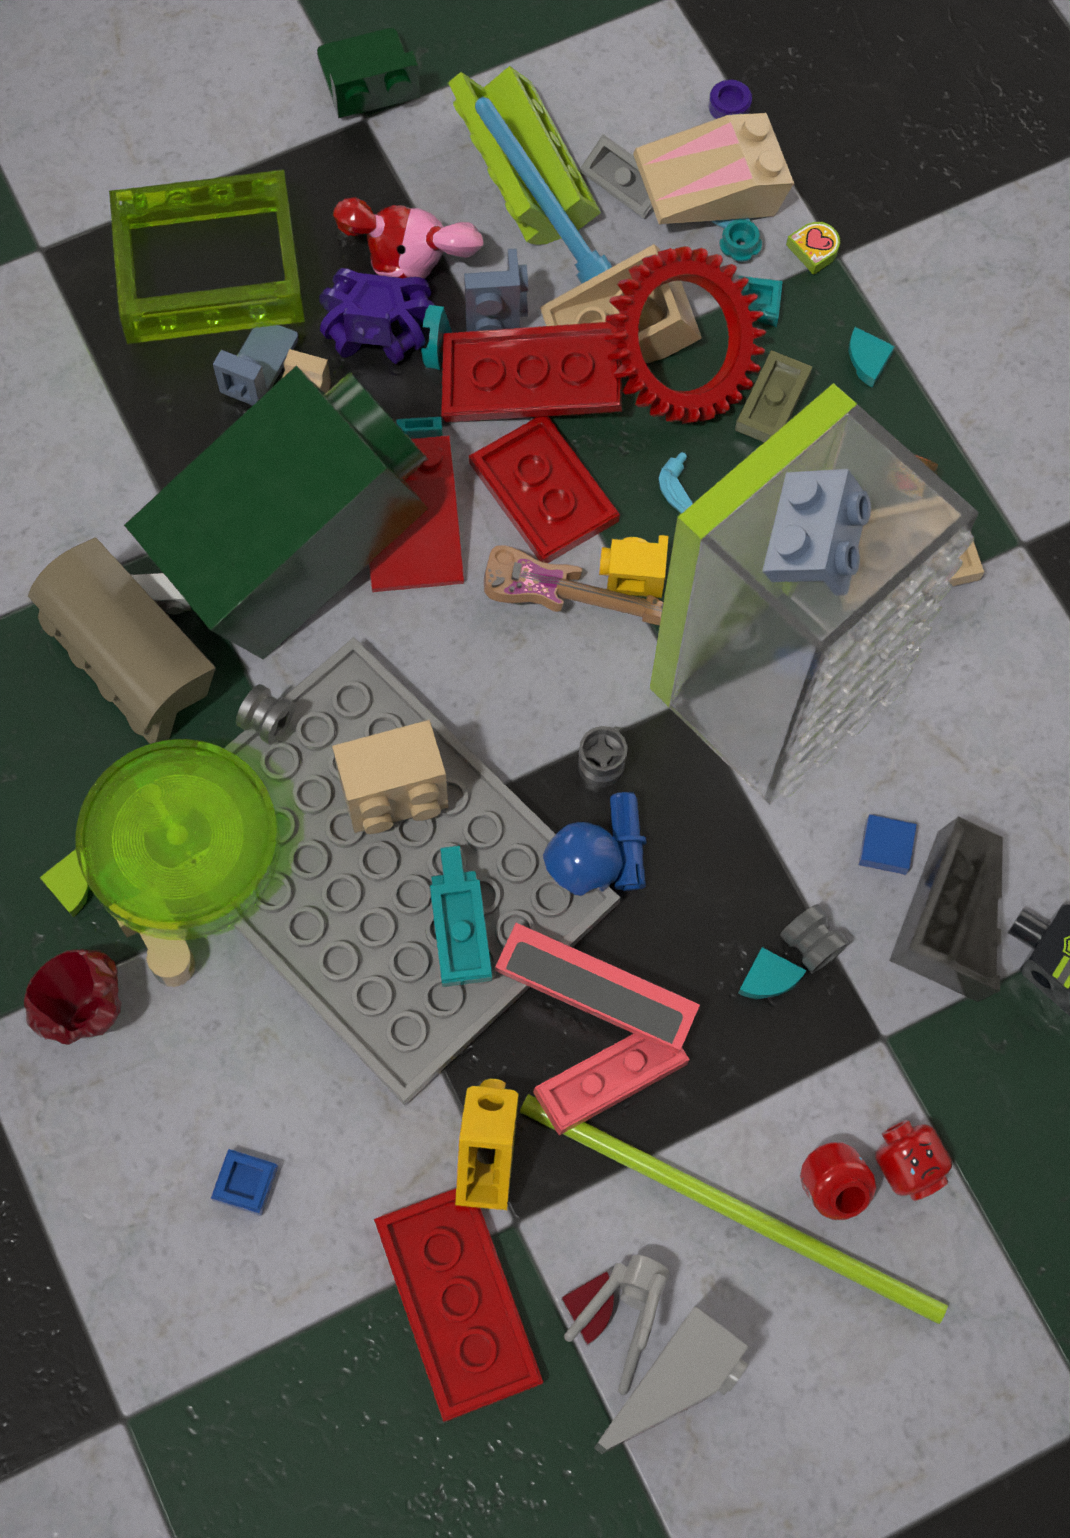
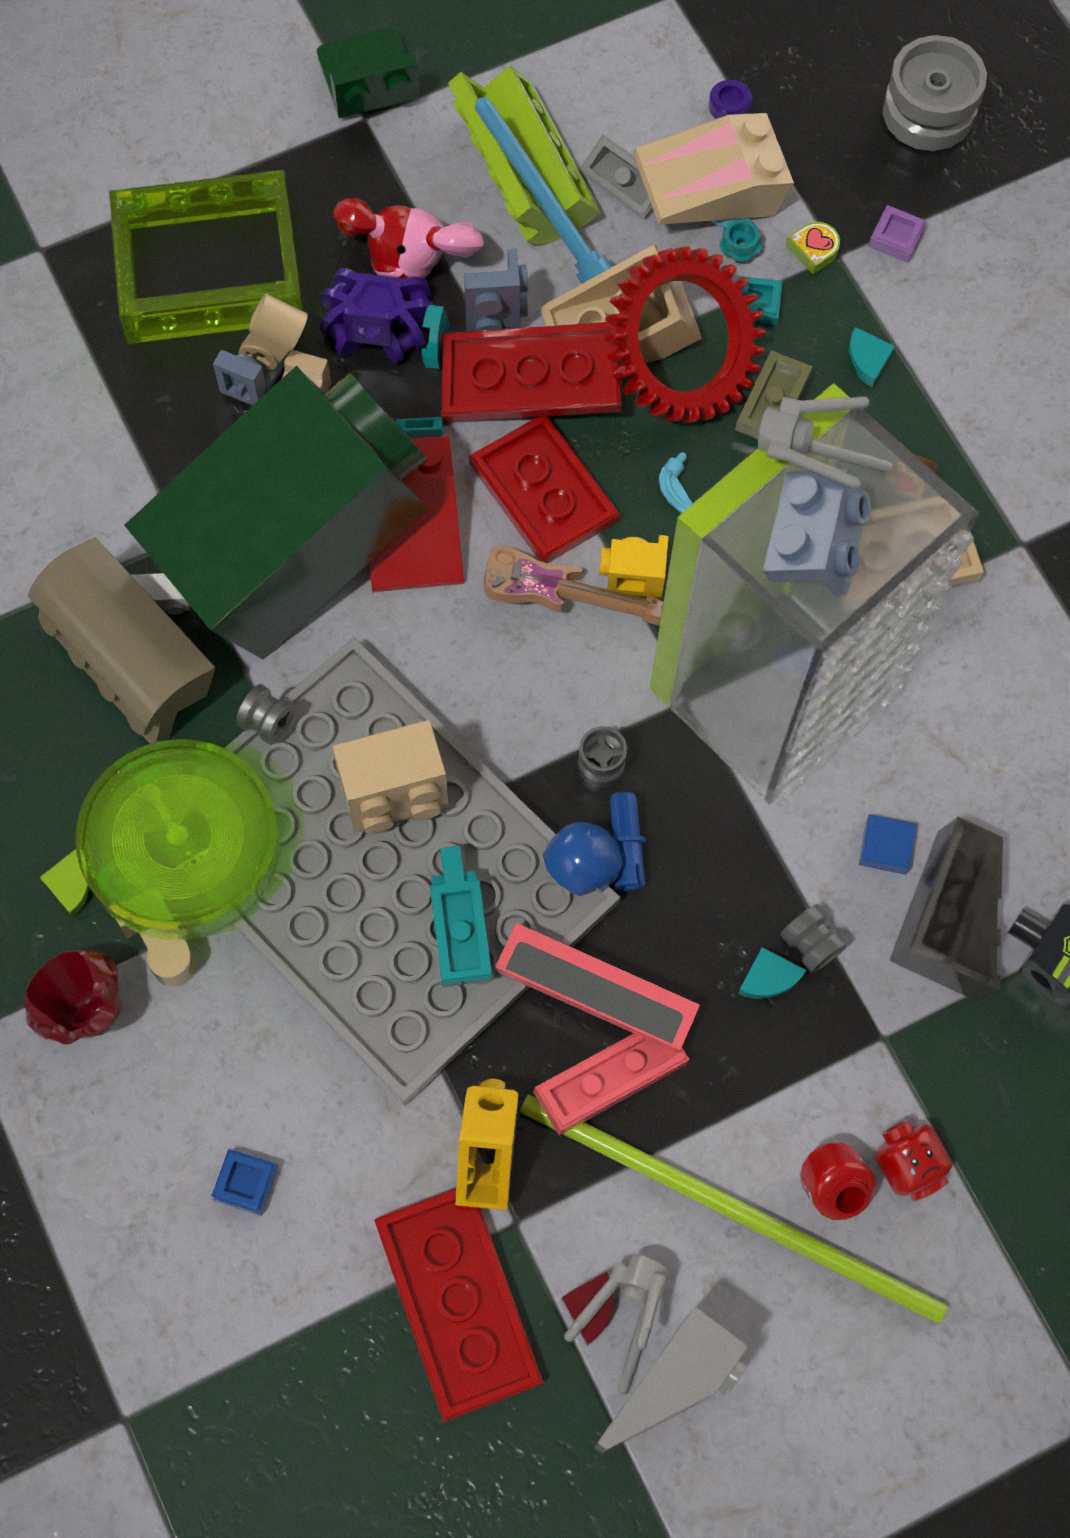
none -> tan piece [239,293,308,371]
none -> light grey plant [758,397,894,489]
none -> medium lavender tile [868,205,927,263]
none -> light grey wheel [882,35,987,151]

